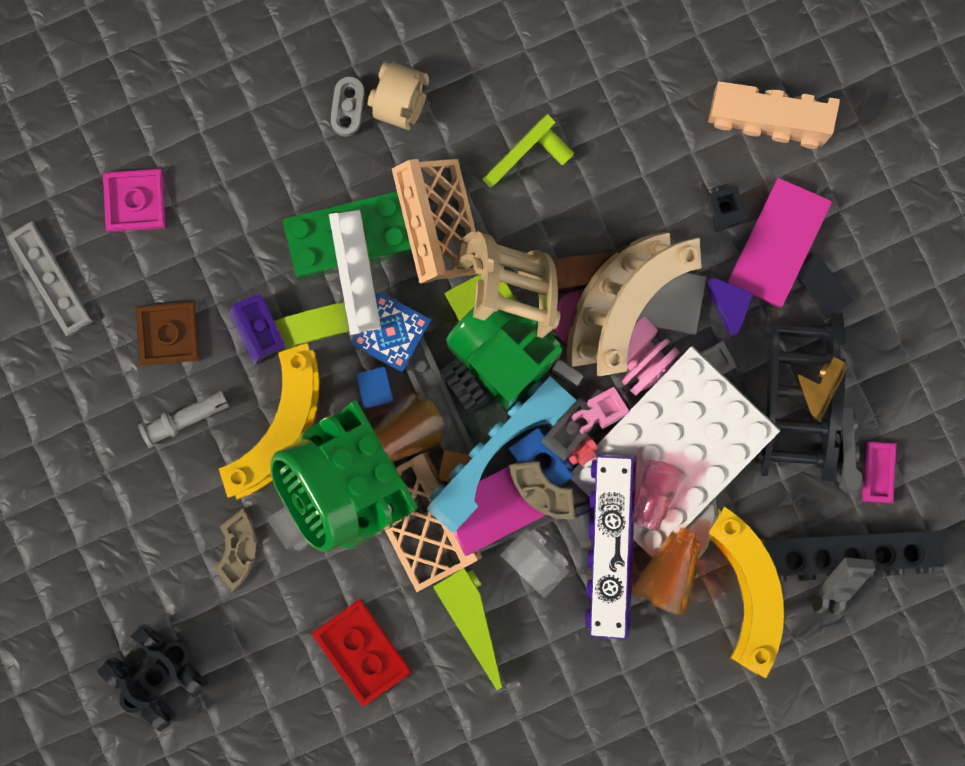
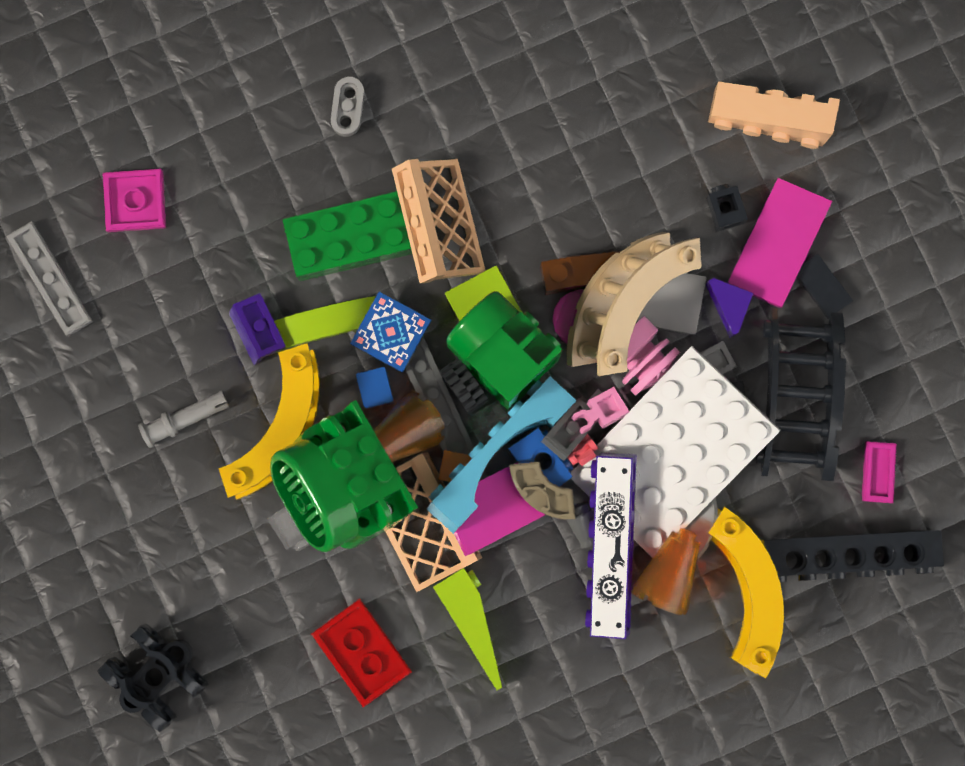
reddish brown tile [136,302,200,366] -> none
dark tan tile [214,508,257,592] -> none
white fence [329,210,381,335] -> none
tan brick [368,62,429,130] -> none
tan fence [456,231,560,338] -> none
lime piece [482,114,574,188] -> none
clear brick [500,529,570,598] -> none
light grey tile [552,360,583,388] -> none
clear pink plant [633,460,686,530] -> none
pearl gold slope [798,357,848,421] -> none
dark grey hinge [812,557,876,615] -> none
dark grey hinge [835,408,862,493] -> none

